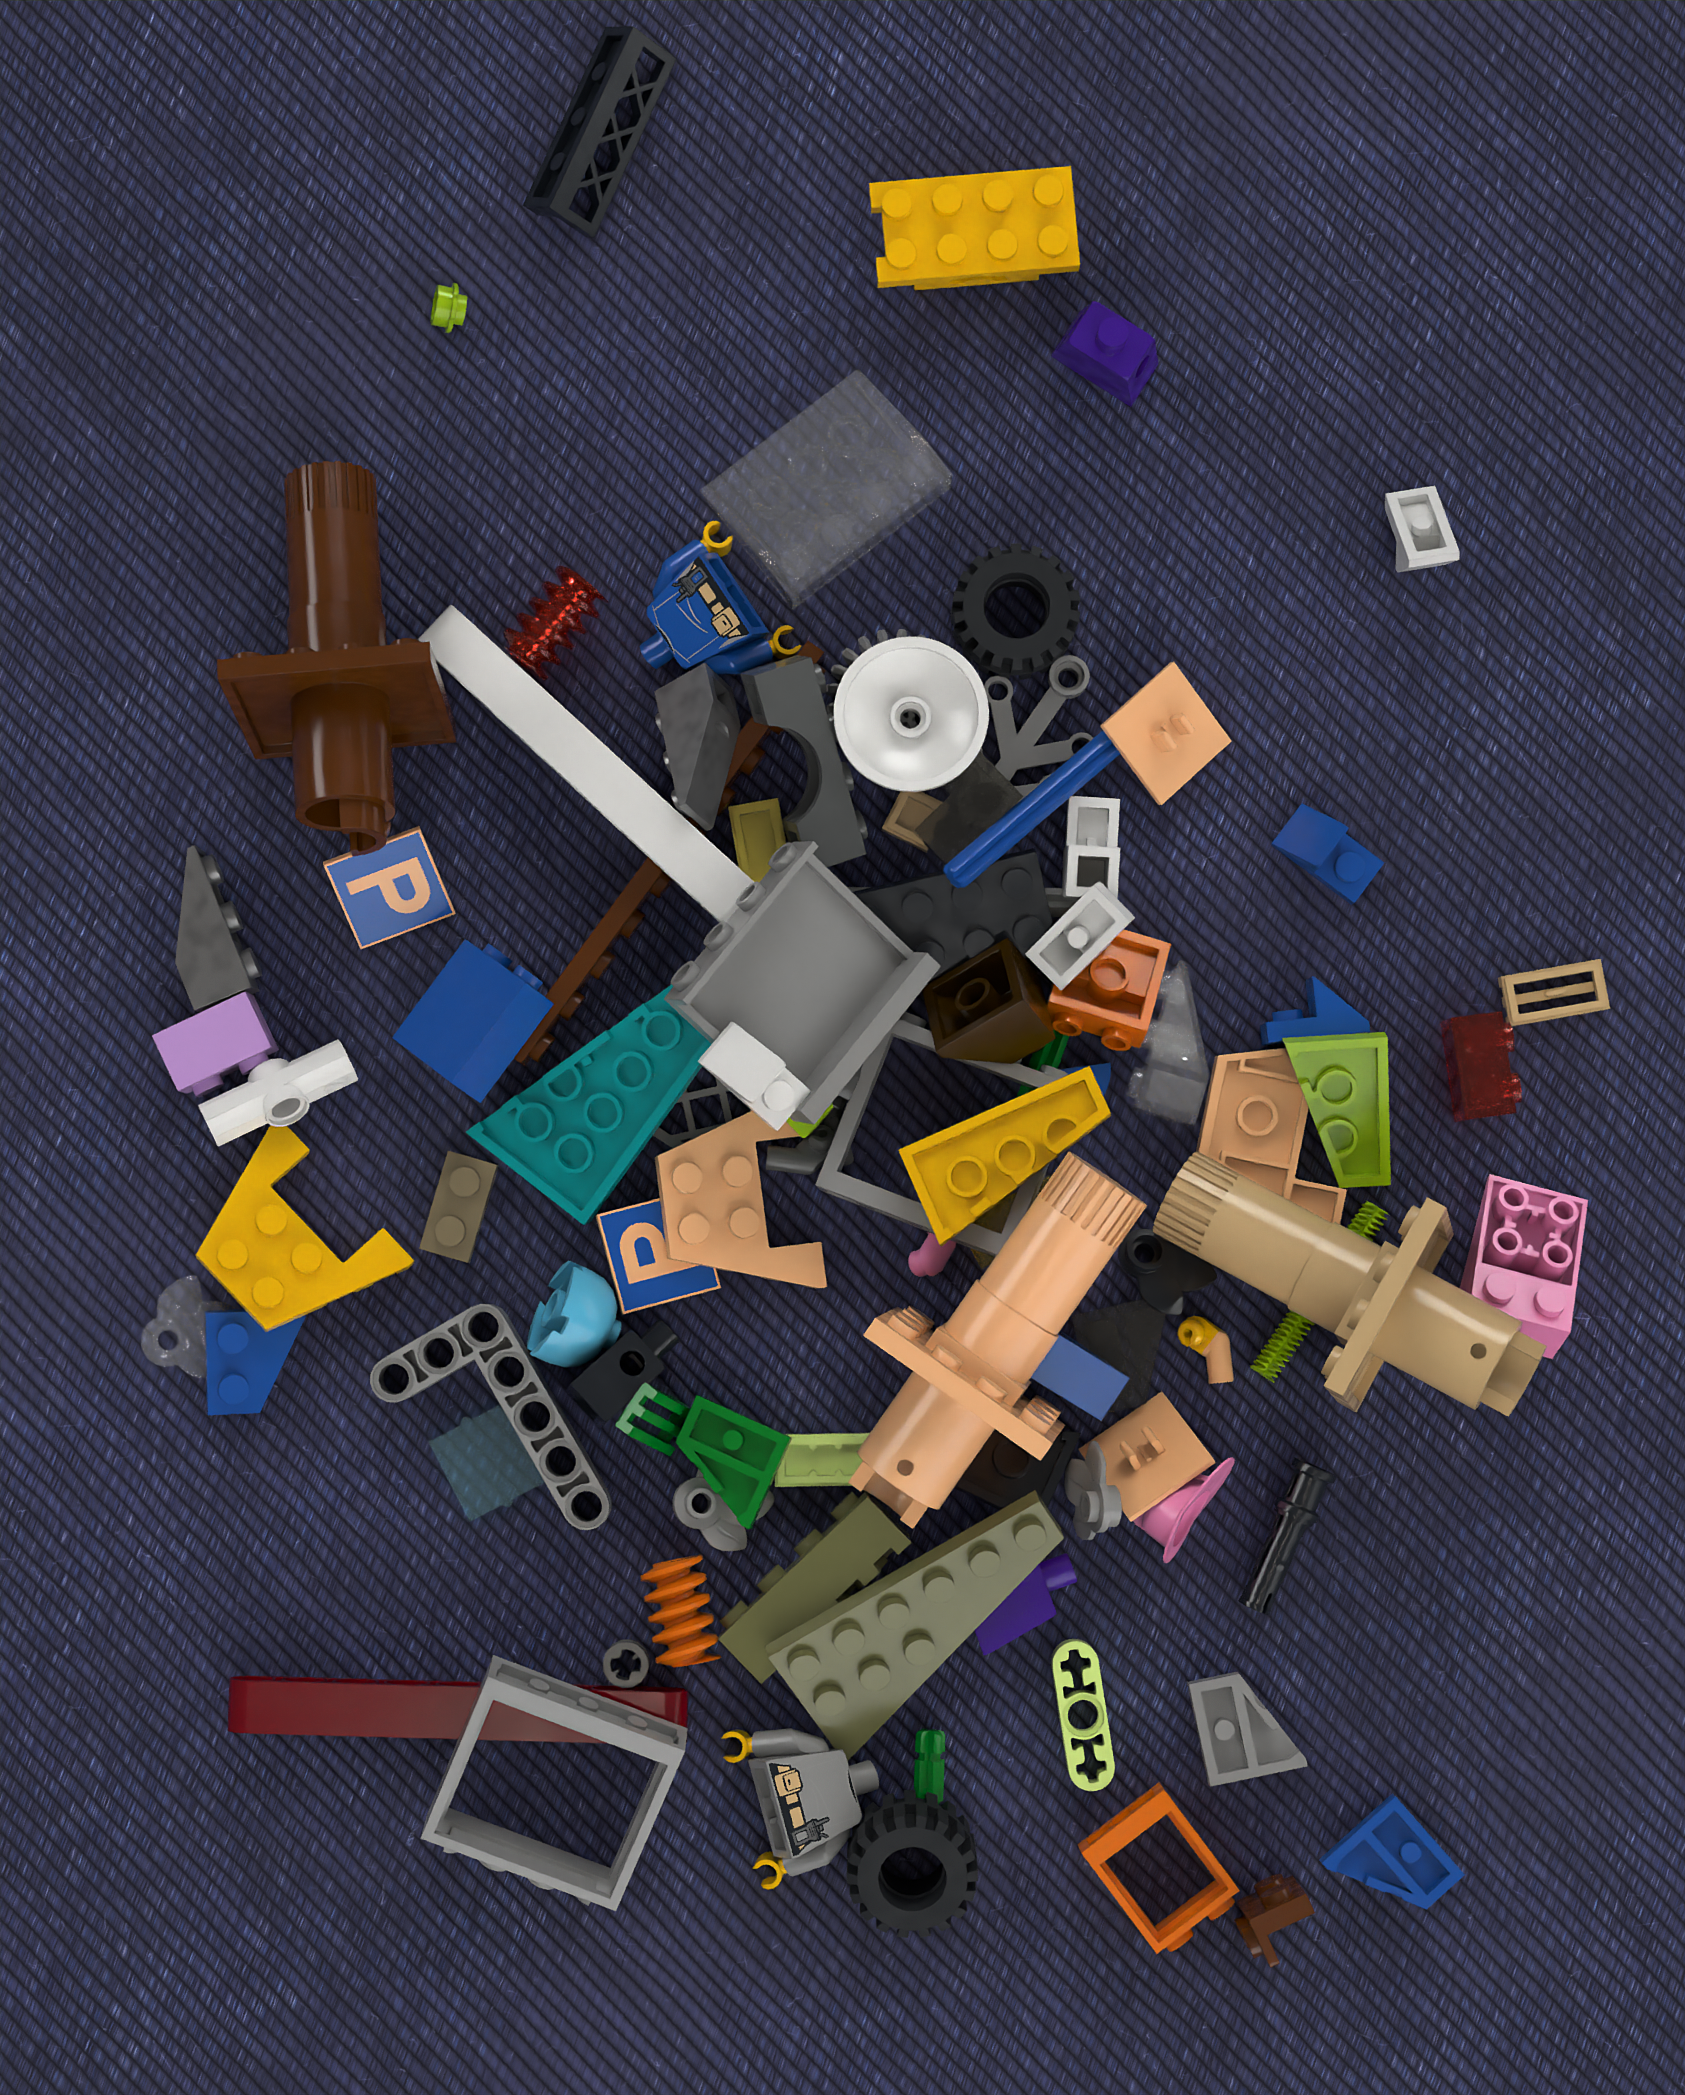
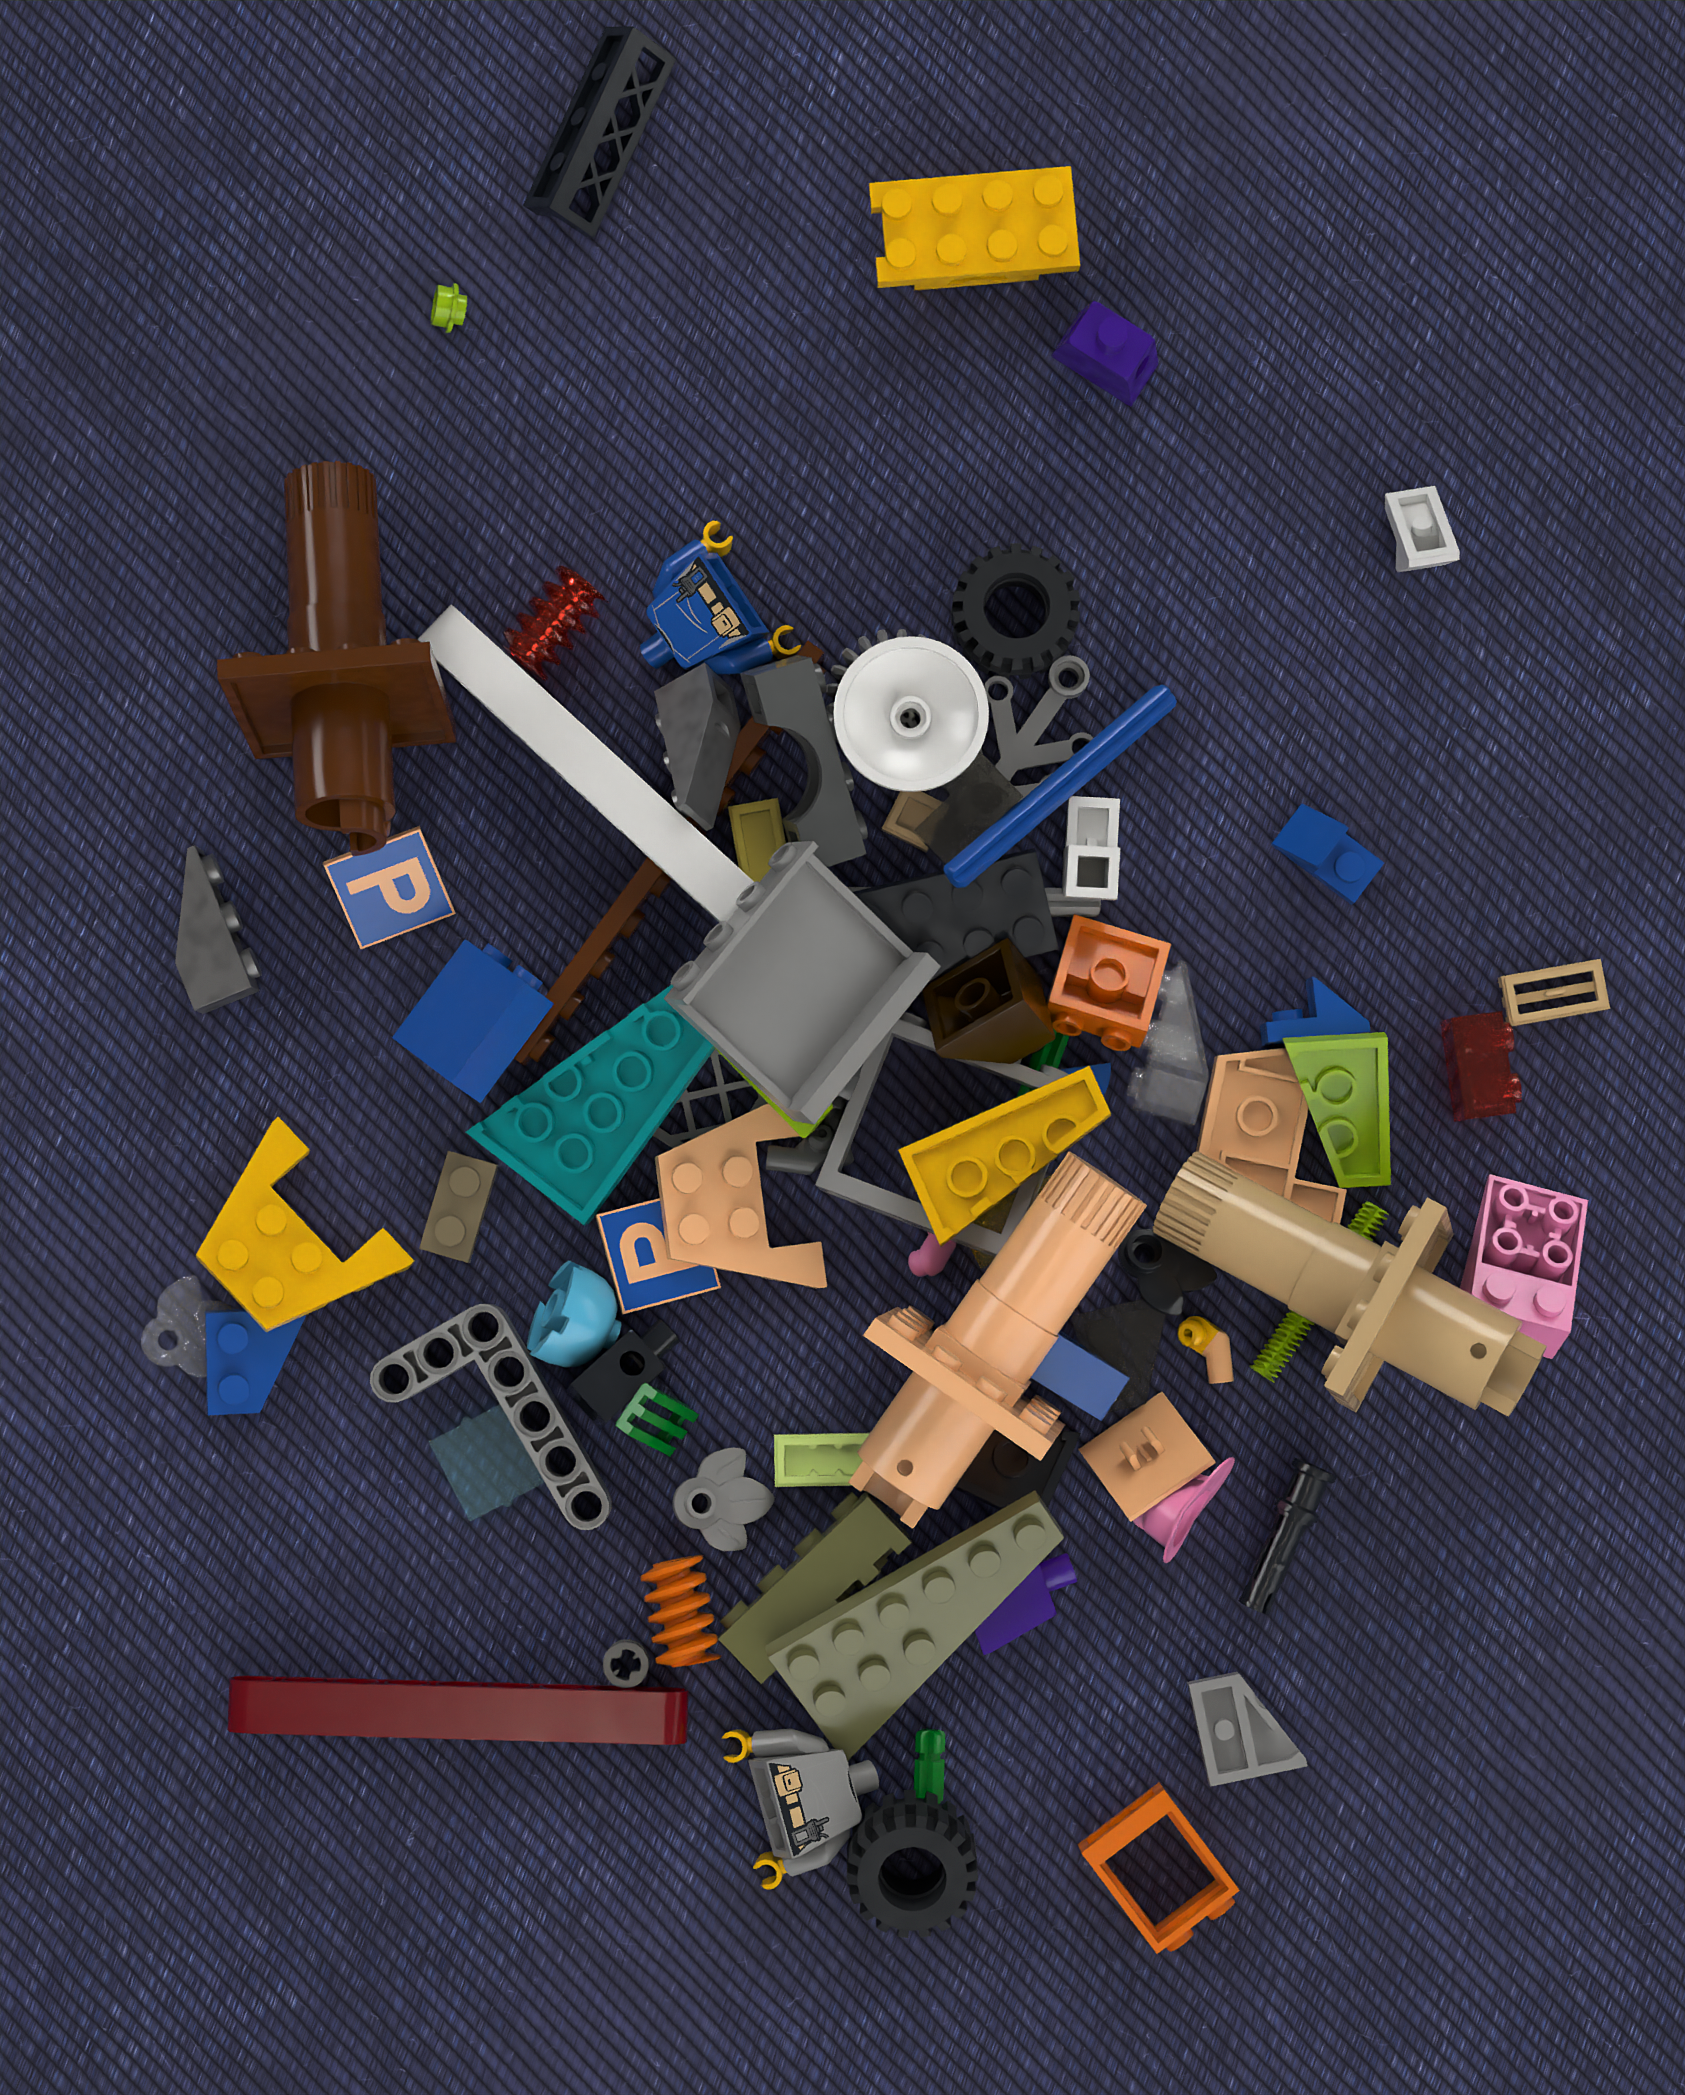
lavender brick [152,991,279,1097] -> none
white piece [198,1039,358,1146] -> none
light grey window [421,1655,688,1911] -> none
green wing [675,1395,792,1529] -> none
white slope [698,1021,811,1131] -> none
clear slope [700,369,953,610] -> none
white slope [1025,881,1135,990] -> none
yellowish green beam [1051,1639,1115,1791] -> none
light grey plate [1064,1441,1122,1540] -> none
light nougat piece [1100,662,1231,805] -> none
reddish brown bracket [1234,1874,1315,1968] -> none
blue wing [1319,1793,1465,1910] -> none

